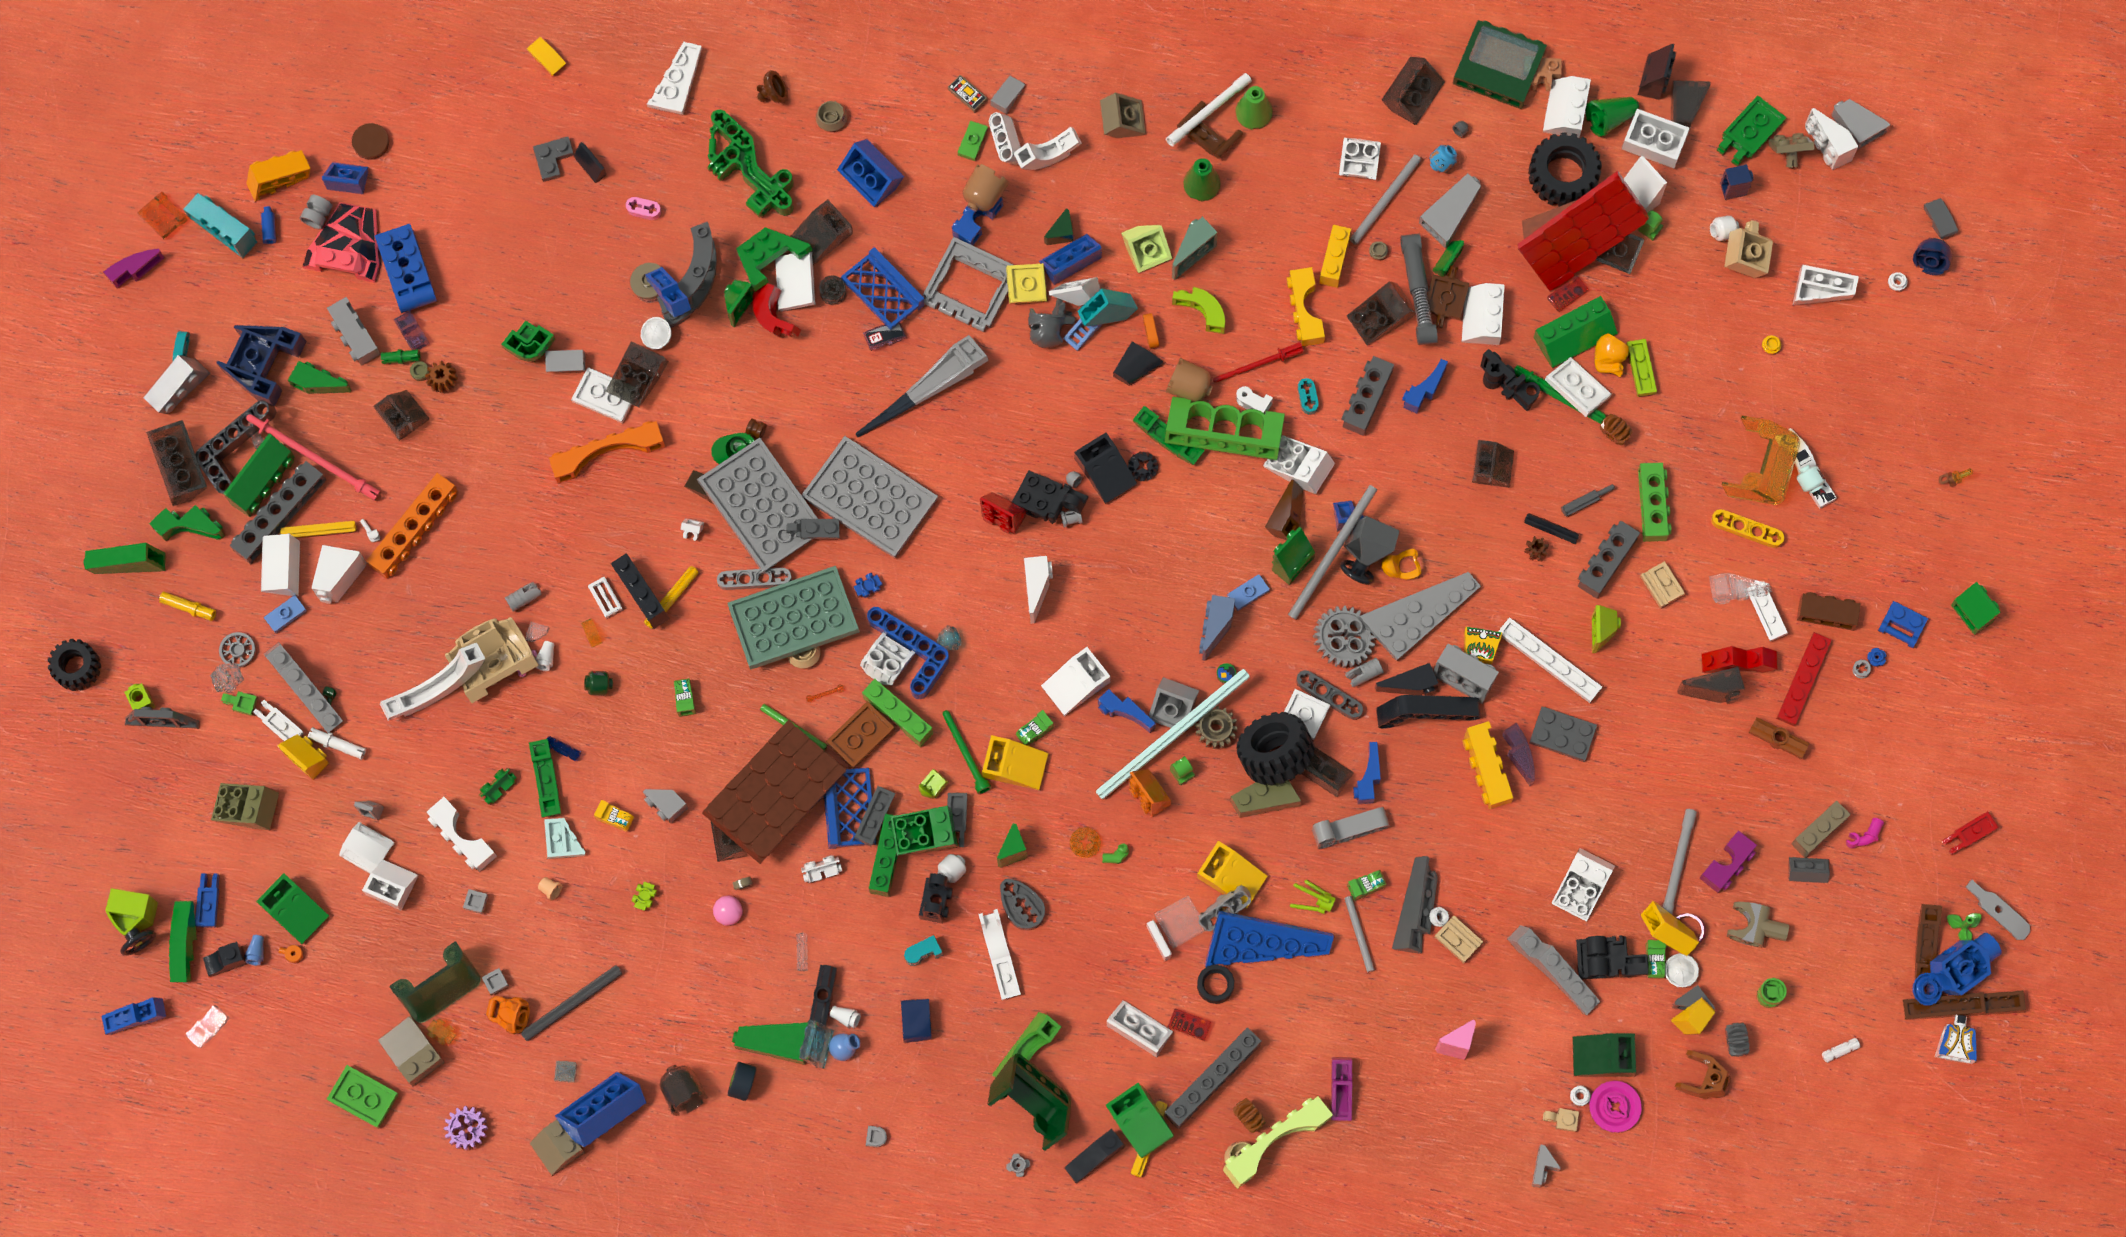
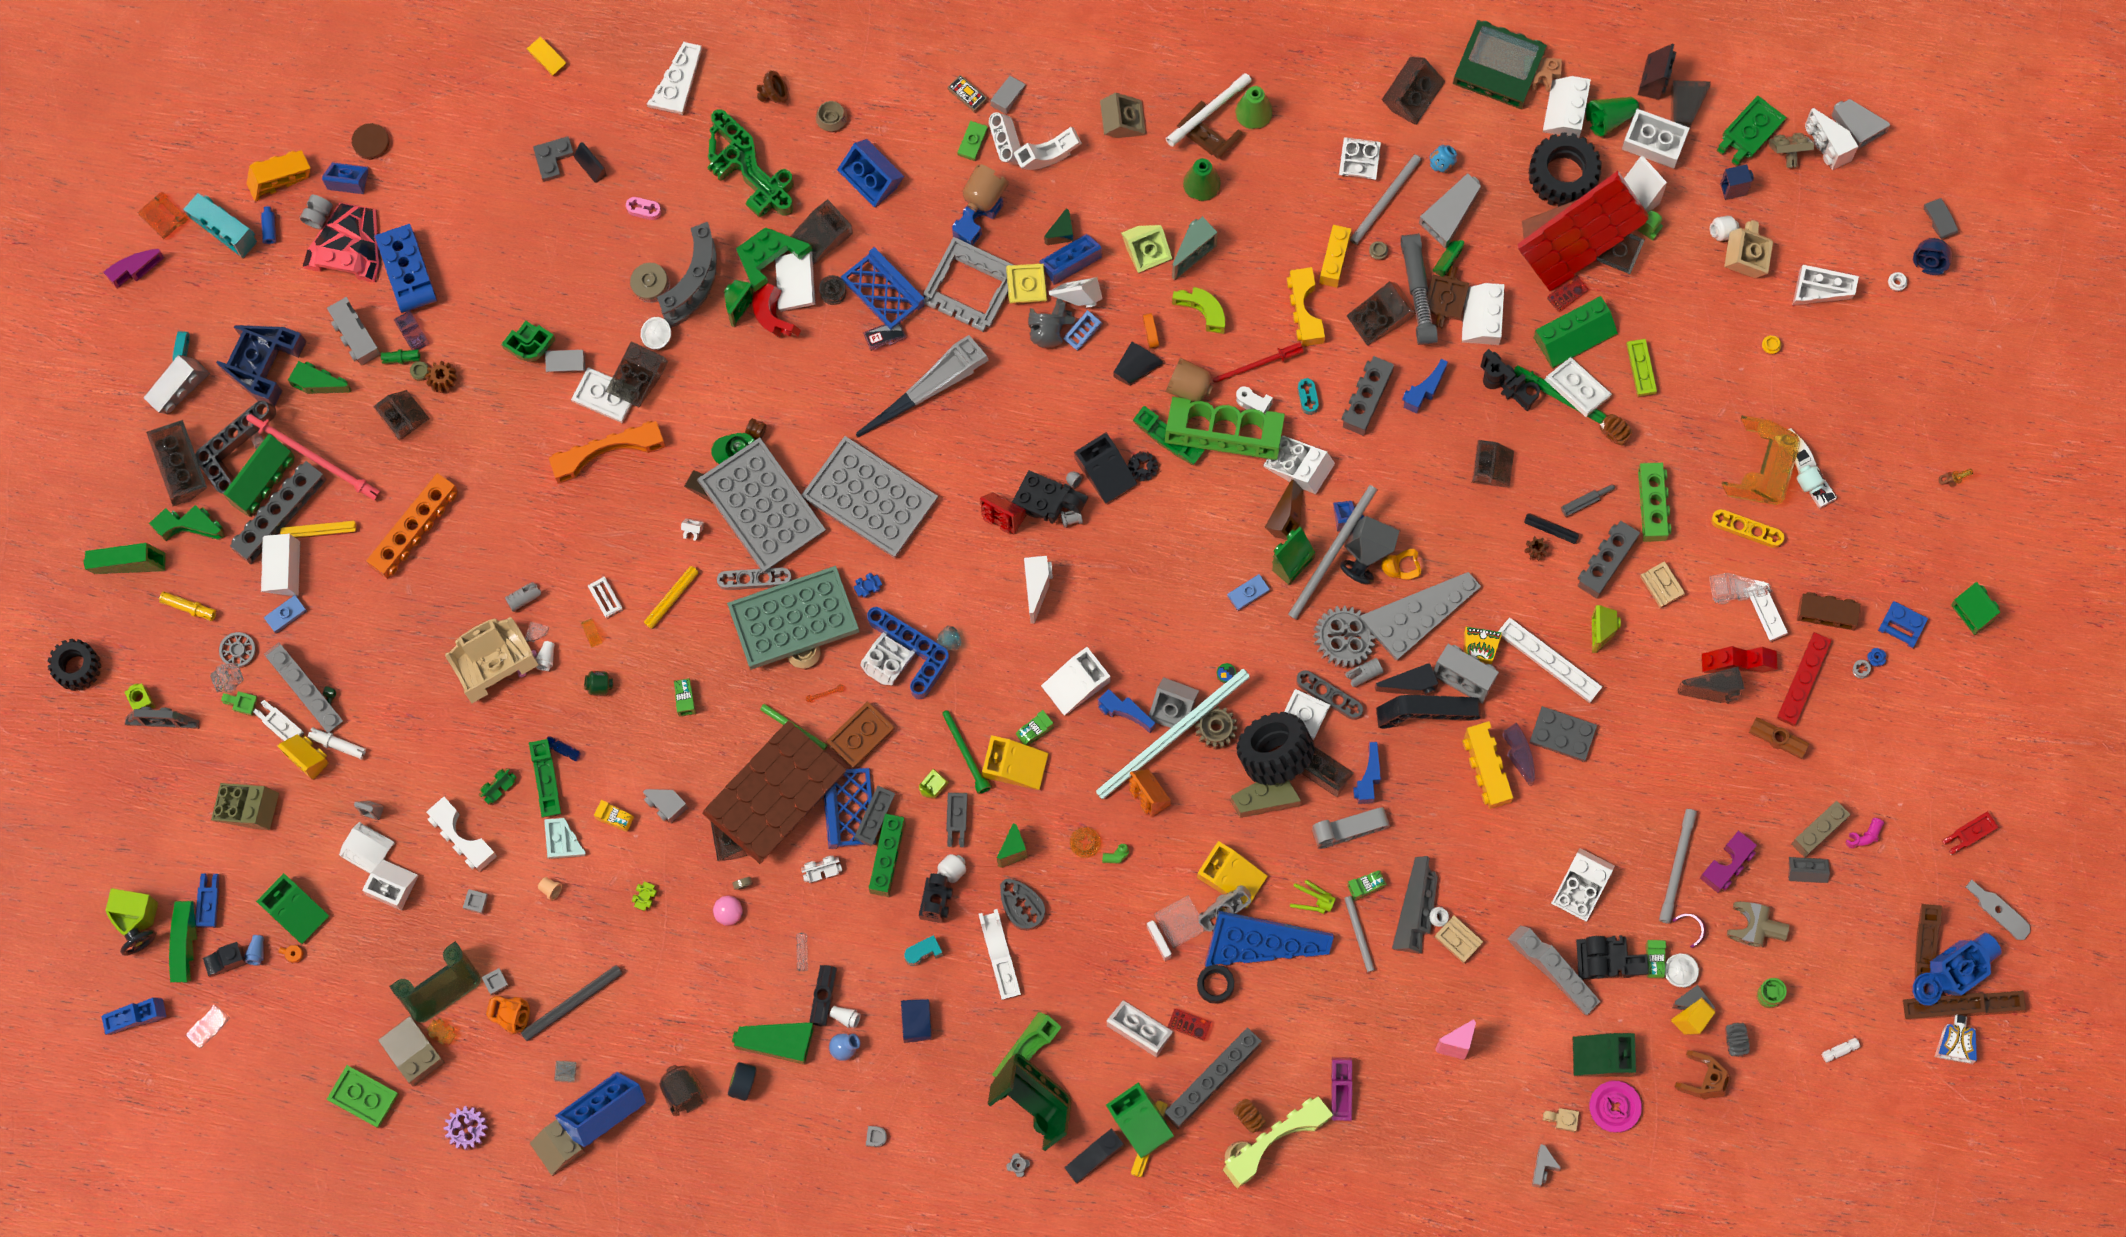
white slope [312,545,366,604] -> none
white hand [360,519,380,542] -> none
white arch [380,642,485,721] -> none
black arch [610,553,670,629] -> none
blue slope [645,267,691,317] -> none
dark grey hinge [786,519,839,539] -> none
clear light blue plate [799,1020,834,1069] -> none
bright green arch [862,679,933,748] -> none
green slope [891,806,958,855] -> none
teal slope [1077,288,1138,327] -> none
bright green leg [1170,756,1195,786] -> none
sand blue slope [1199,595,1235,661] -> none
dark grey hinge [1452,121,1468,137] -> none
white plate [1570,1086,1590,1106] -> none
light orange piece [1594,333,1629,377] -> none
yellow slope [1641,901,1699,956] -> none
bright green plant [1947,913,1982,940] -> none

